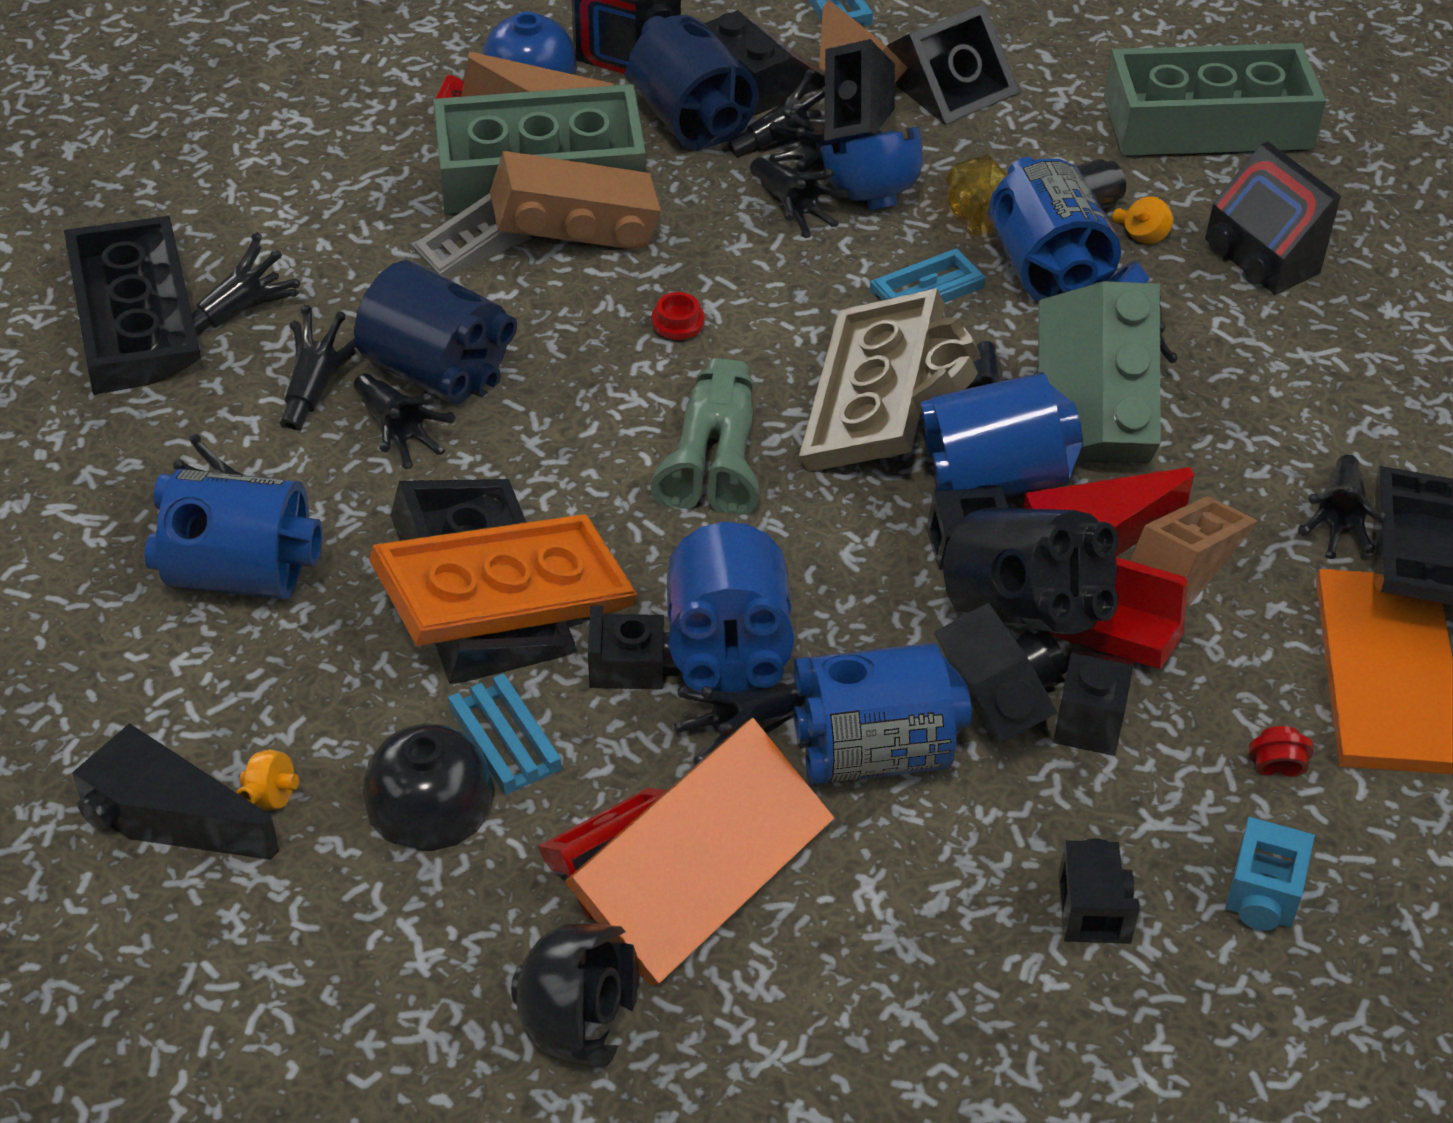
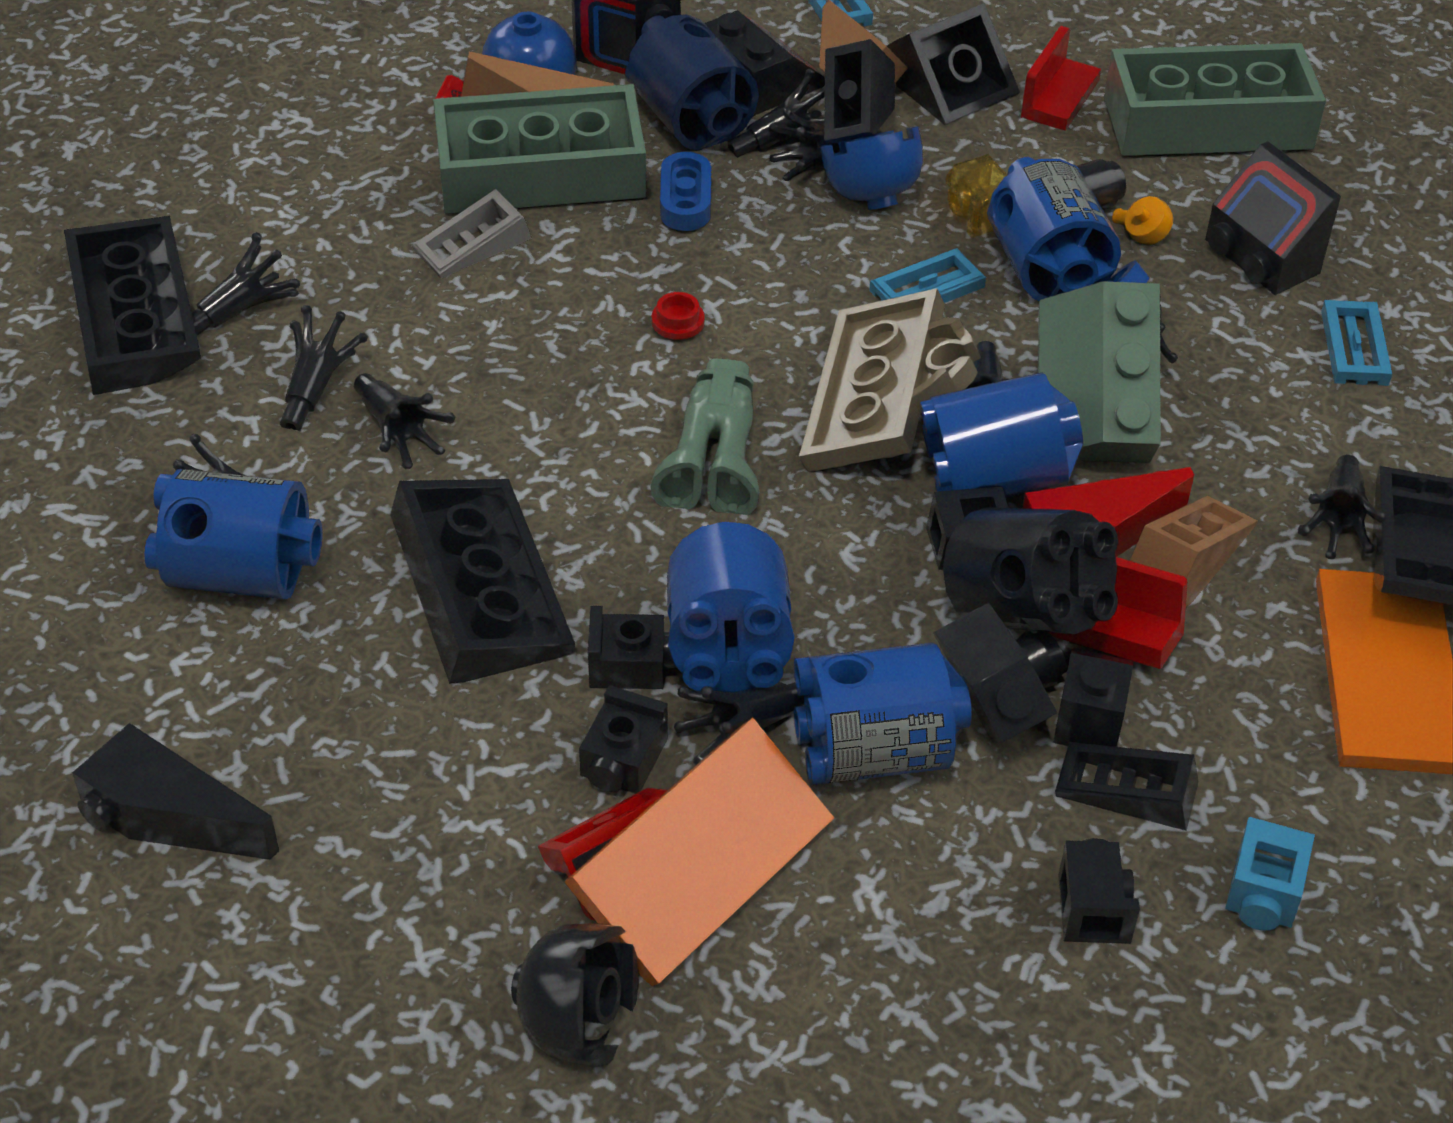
light orange piece [236,749,299,811] -> none
dark blue cylinder [354,260,517,405] -> none
black cylinder [363,723,494,851] -> none
orange tile [369,514,638,646] -> none
dark azure tile [448,673,562,795] -> none
medium nougat brick [490,151,661,249] -> none
black piece [750,157,850,238] -> none
red plate [1248,726,1314,777] -> none
none -> black brick [579,685,668,794]
none -> blue plate [660,152,711,231]
none -> red panel [1021,26,1101,131]
none -> black slope [1055,742,1198,831]
none -> dark azure tile [1321,300,1392,386]

